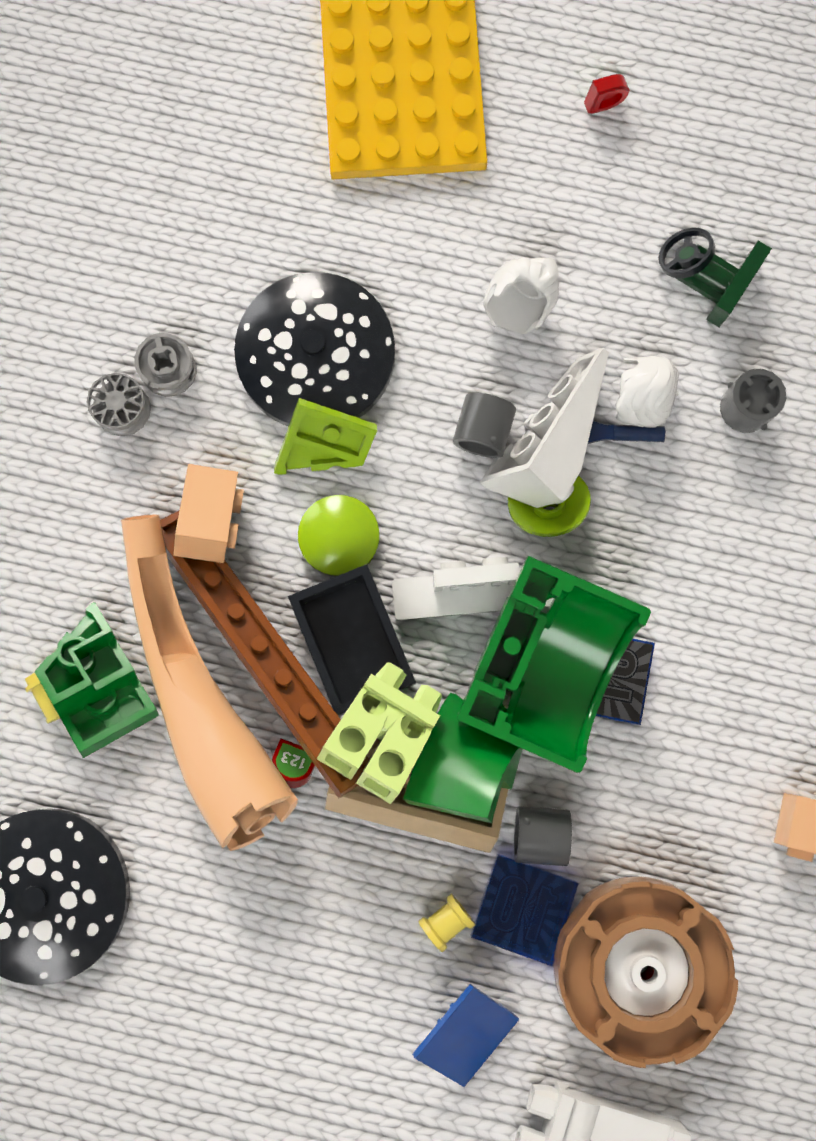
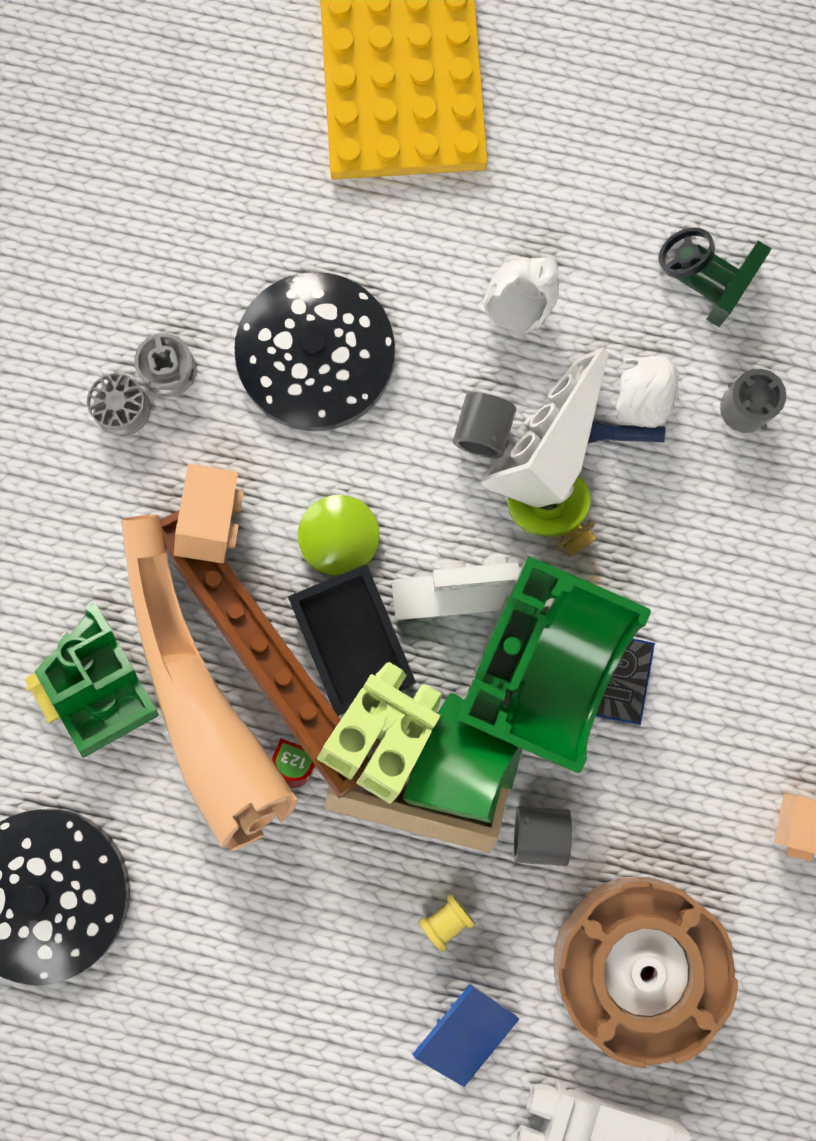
lime wing [274,398,377,475] -> none
clear blue tile [470,853,579,966] -> none
red tile [584,74,630,114] -> none
none -> clear yellow plate [556,521,598,557]

